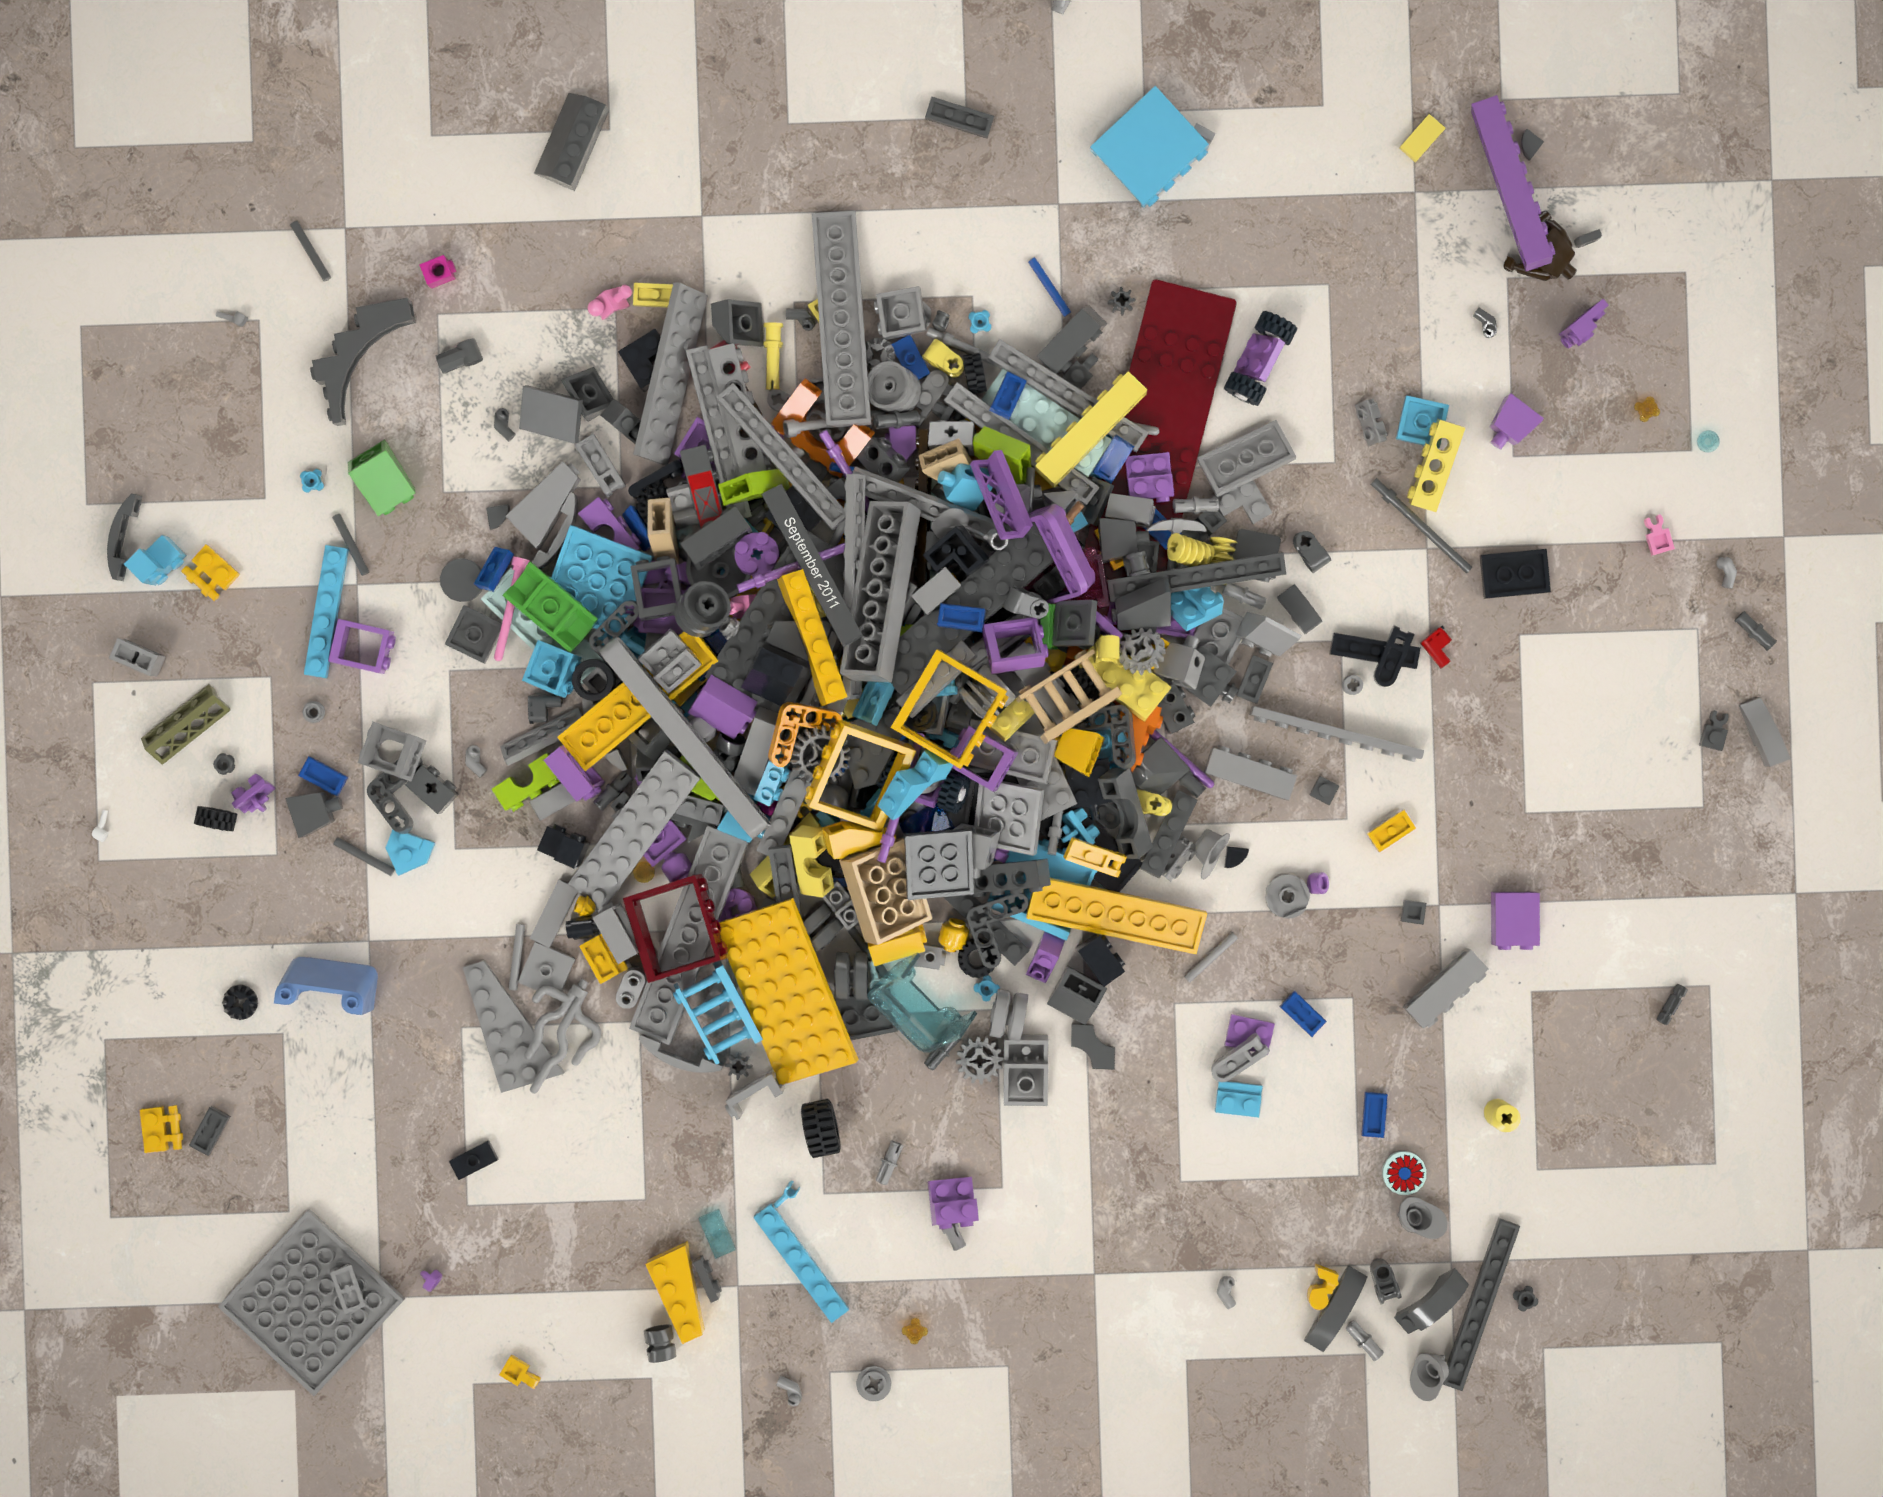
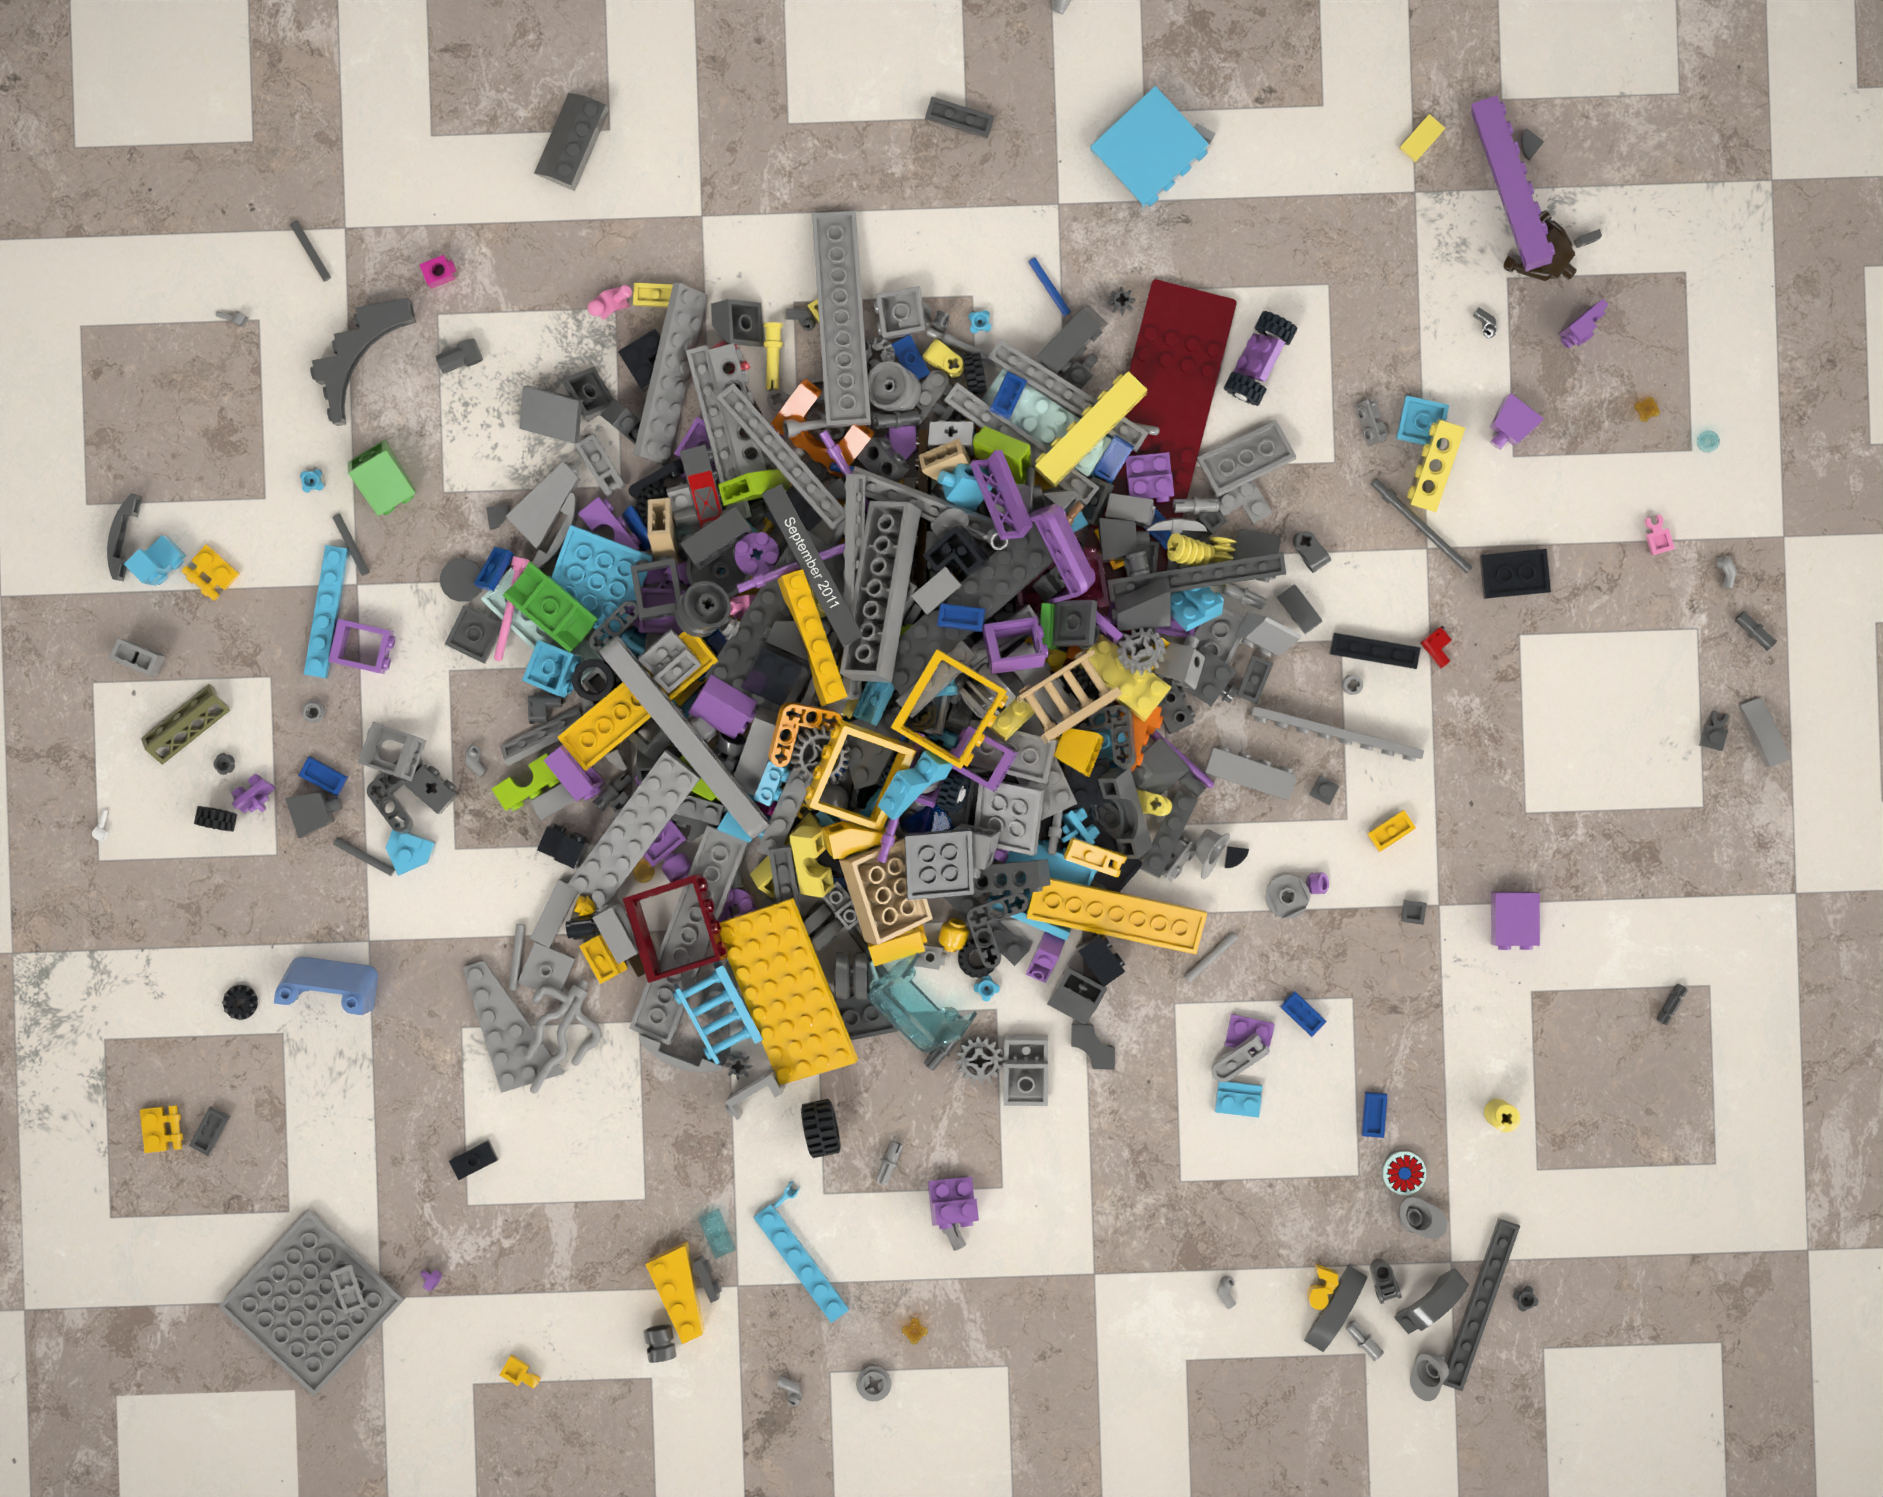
dark grey arm [494,408,516,442] -> none
light grey plate [616,967,646,1009] -> none
light grey wheel [989,989,1028,1042] -> none
dark grey piece [1003,586,1049,619] -> none
light yellow piece [1093,635,1120,664] -> none
black plate [1373,625,1414,687] -> none
light grey brick [1403,948,1489,1028] -> none

